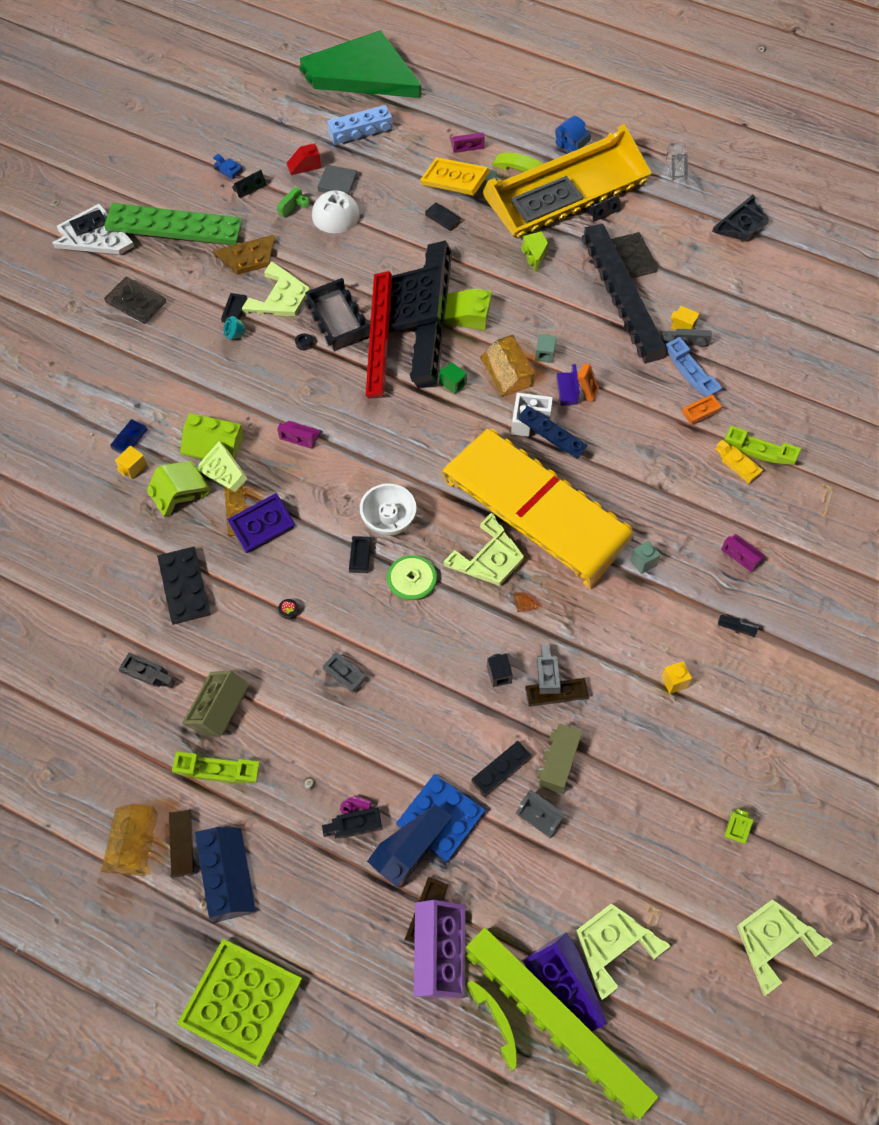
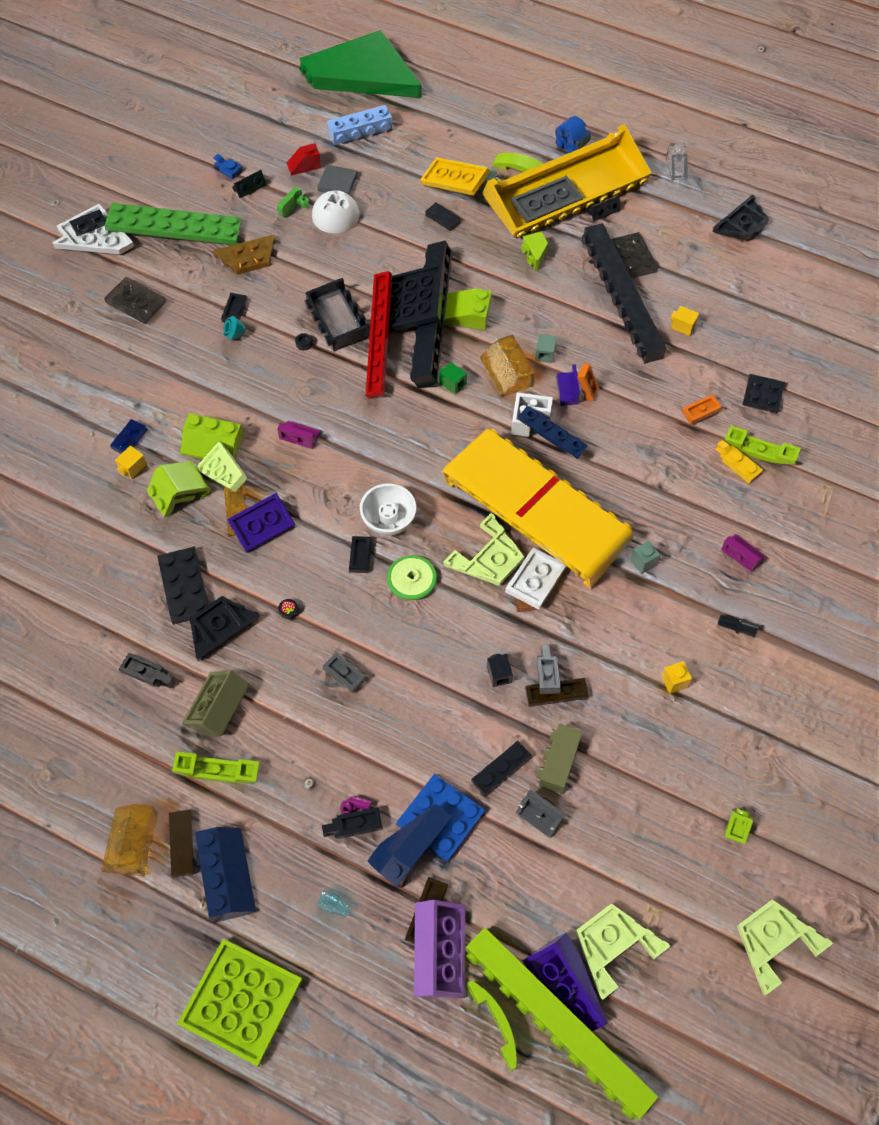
yellowish green wing [242,262,310,316] -> none
magenta panel [450,132,485,153] -> none
dark grey hinge [662,329,712,346] -> none
medium blue slope [665,337,722,397] -> none
none -> black wing [190,596,260,661]
none -> clear light blue cone [316,889,350,917]
none -> white plate [505,548,566,609]
none -> black plate [742,374,785,413]

